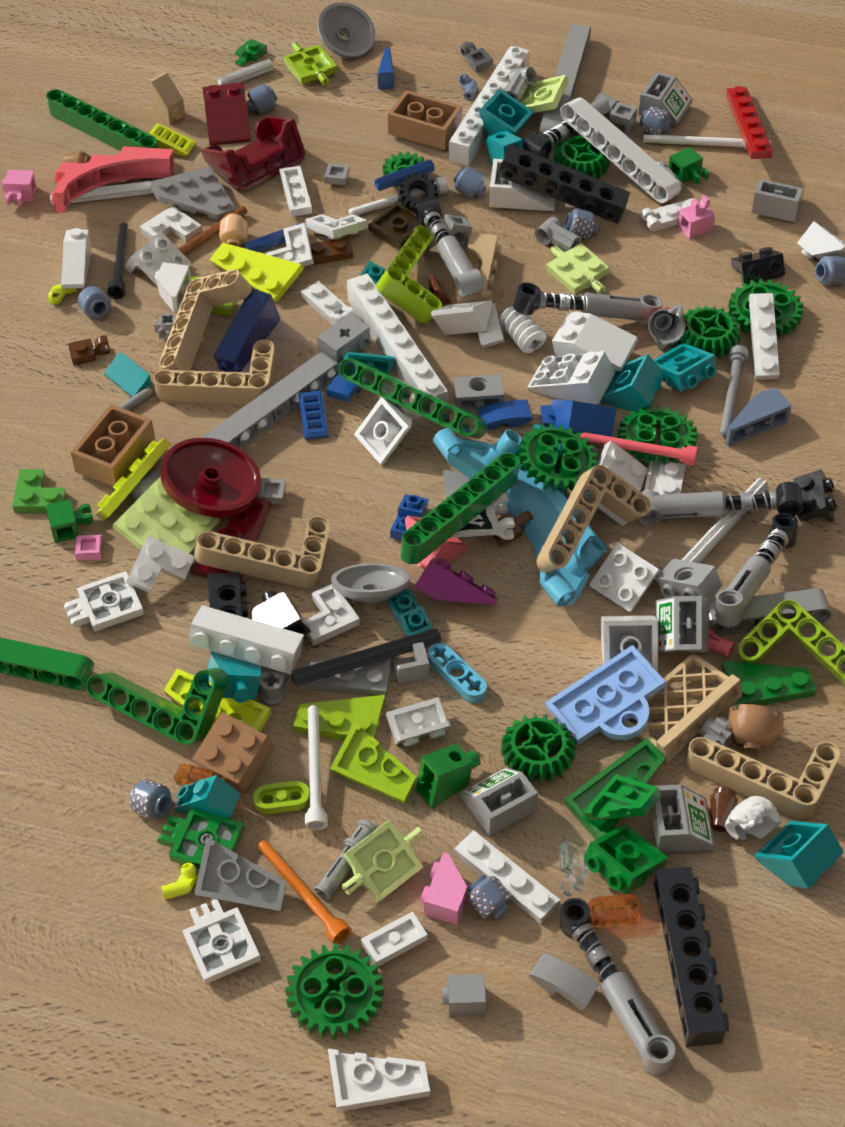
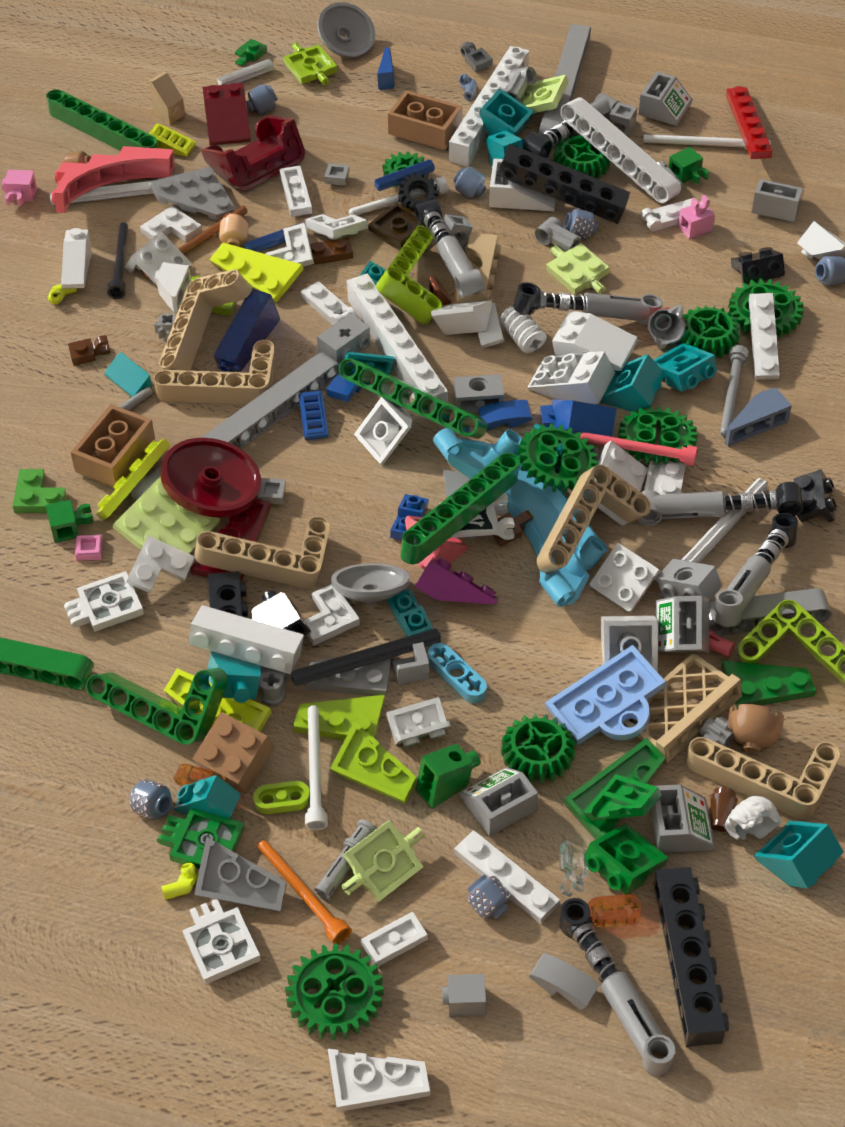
sand blue head [78,286,111,319] -> none
bright pink slope [421,852,467,926] -> none
sand blue head [640,106,672,135] -> none

